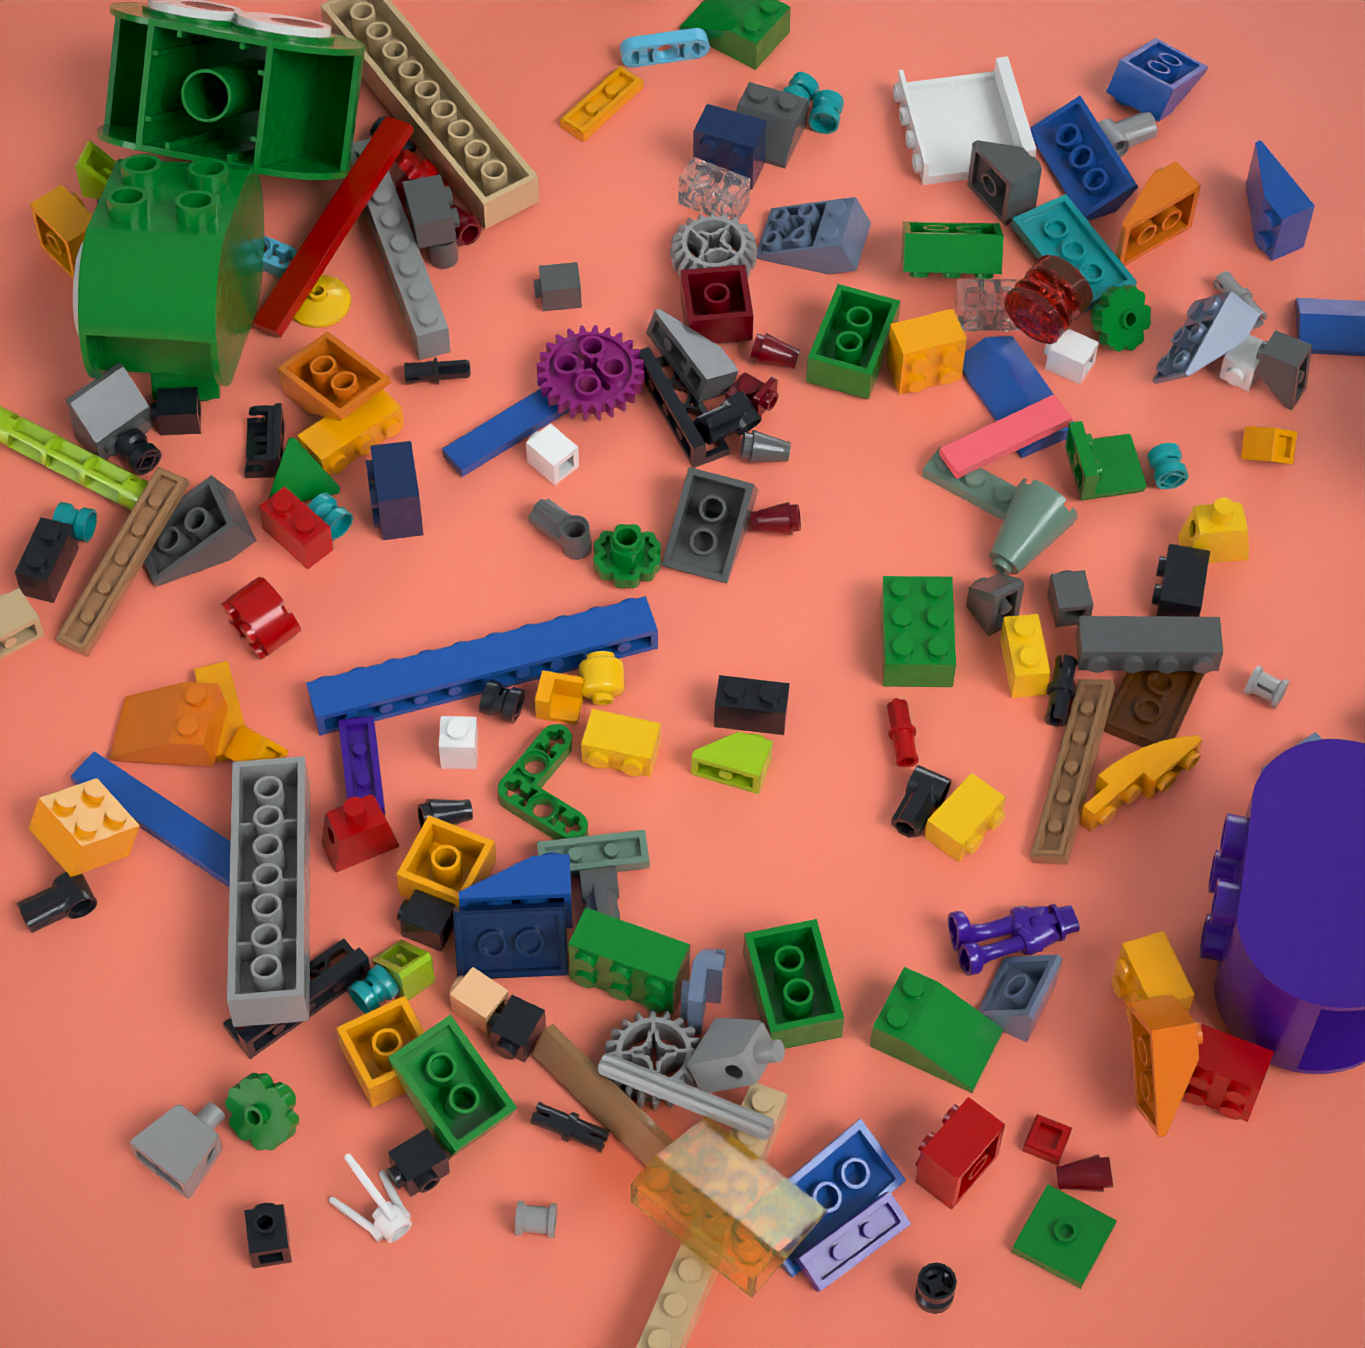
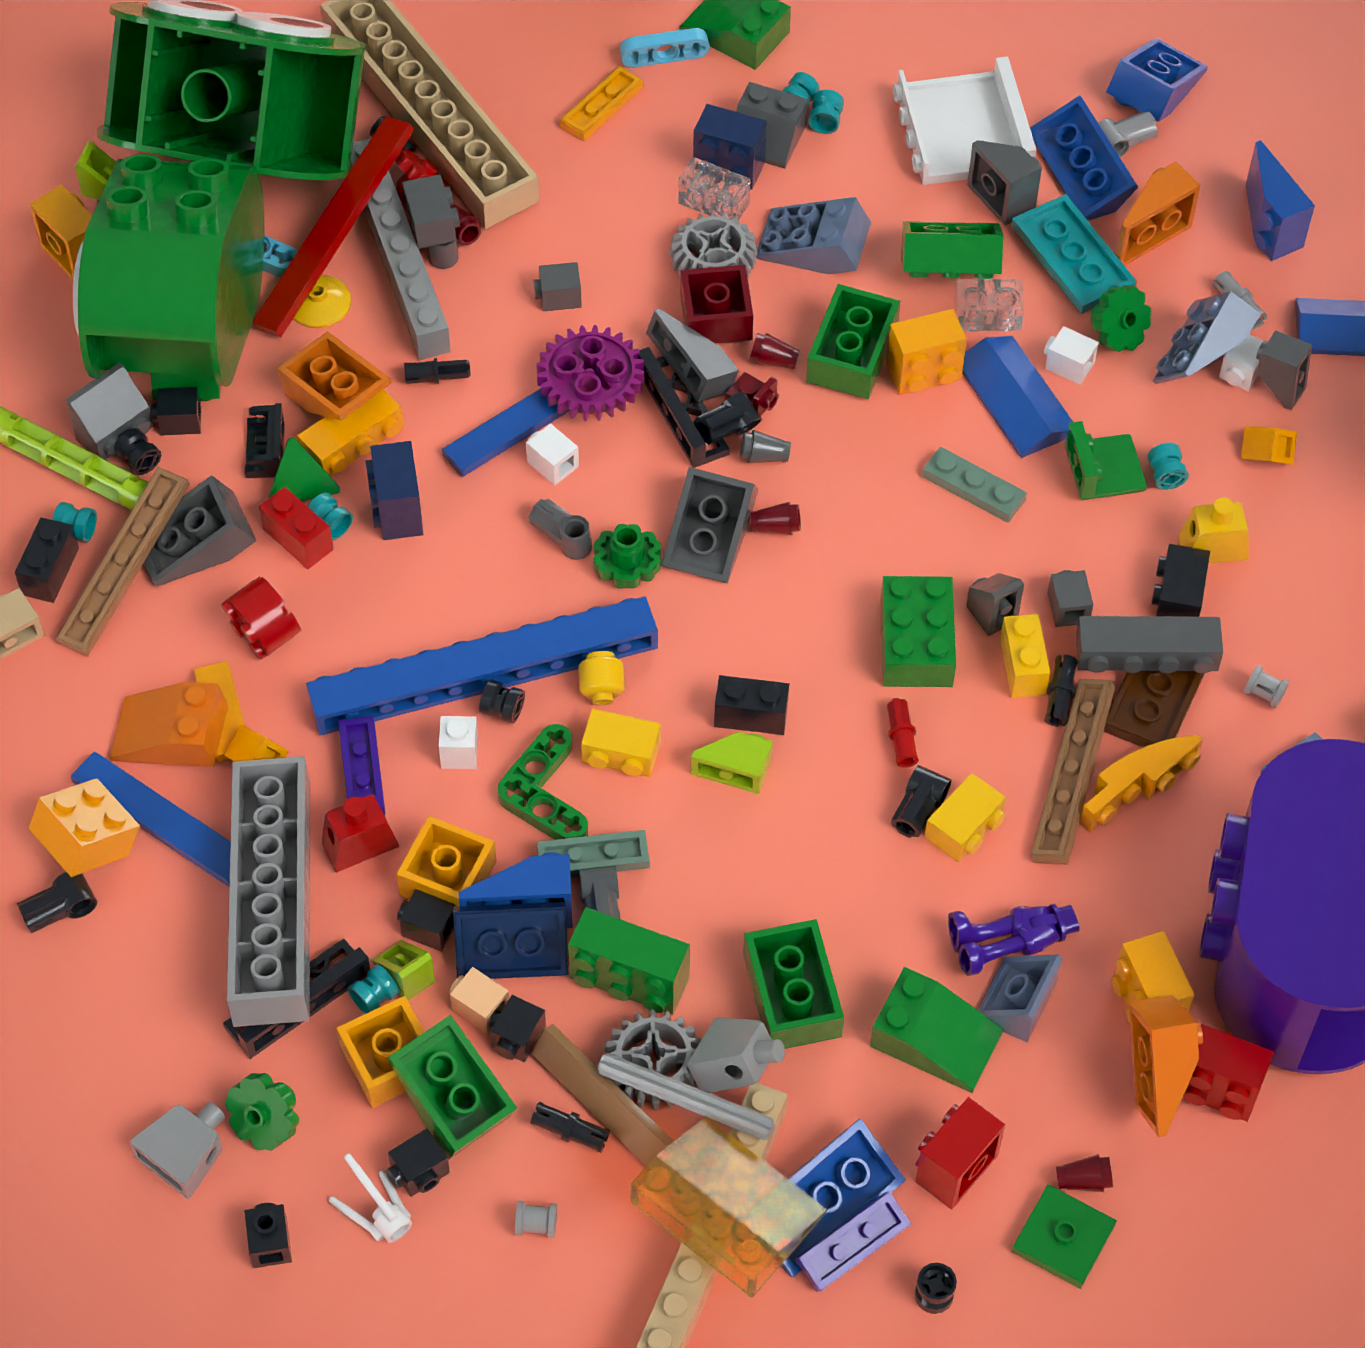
black cone [417,799,473,828] -> none
light orange panel [535,670,584,725] -> none
sand blue slope [680,948,726,1036] -> none
coral tile [939,394,1072,479] -> none
sand green cone [989,478,1078,575] -> none
clear red wheel [1003,255,1093,345] -> none
red tile [1022,1114,1073,1165] -> none

